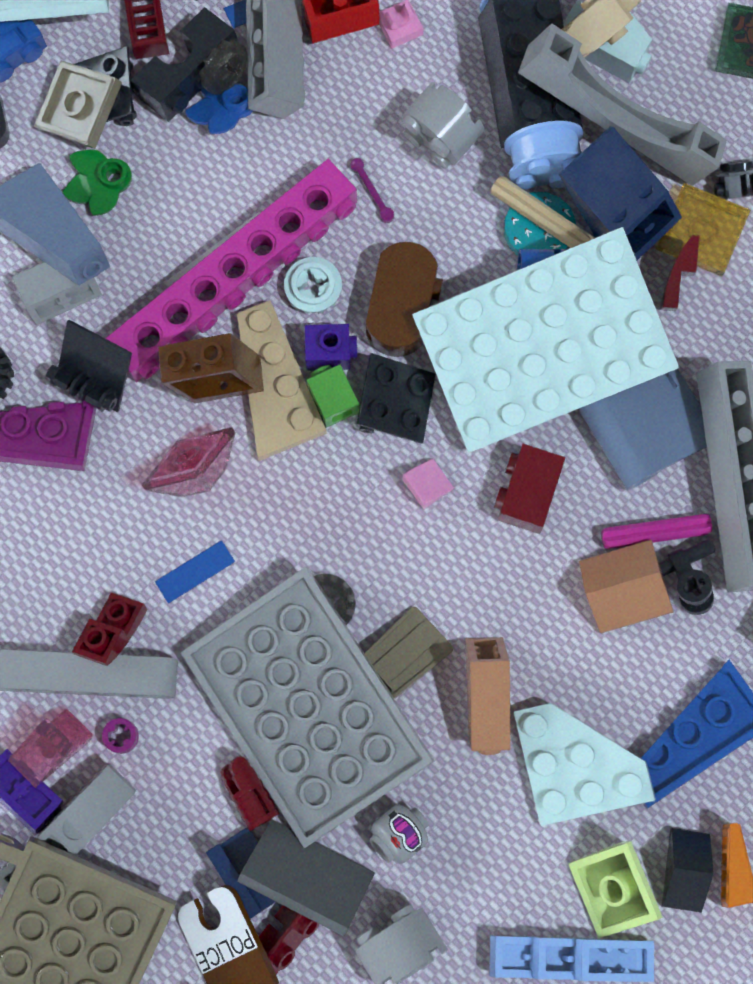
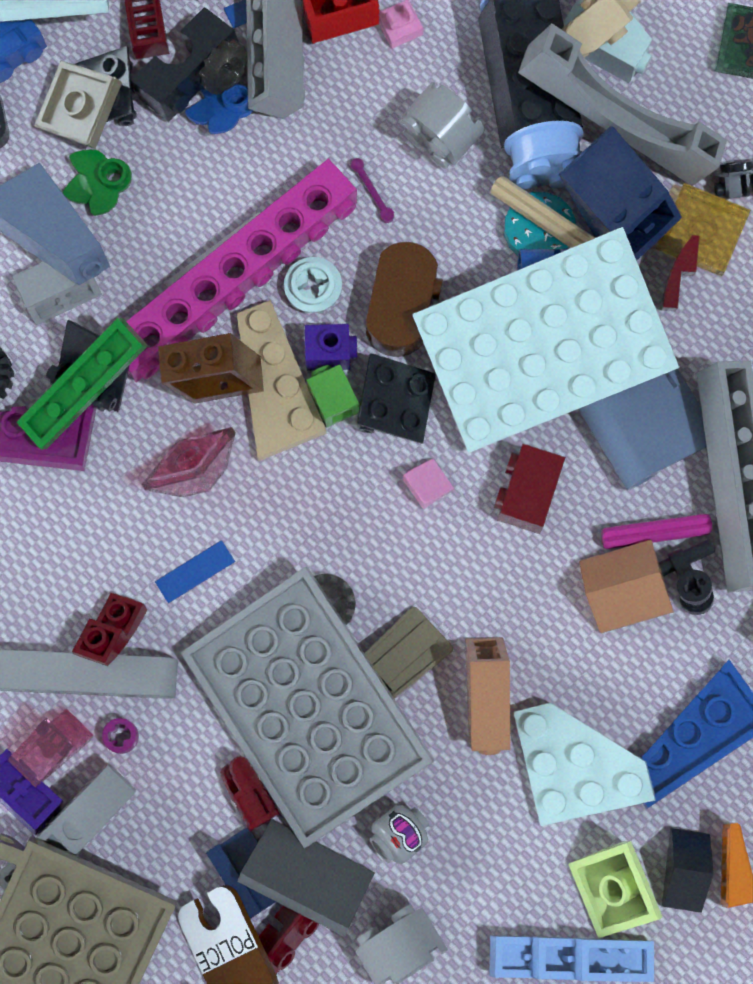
none -> green plate [17,318,148,450]

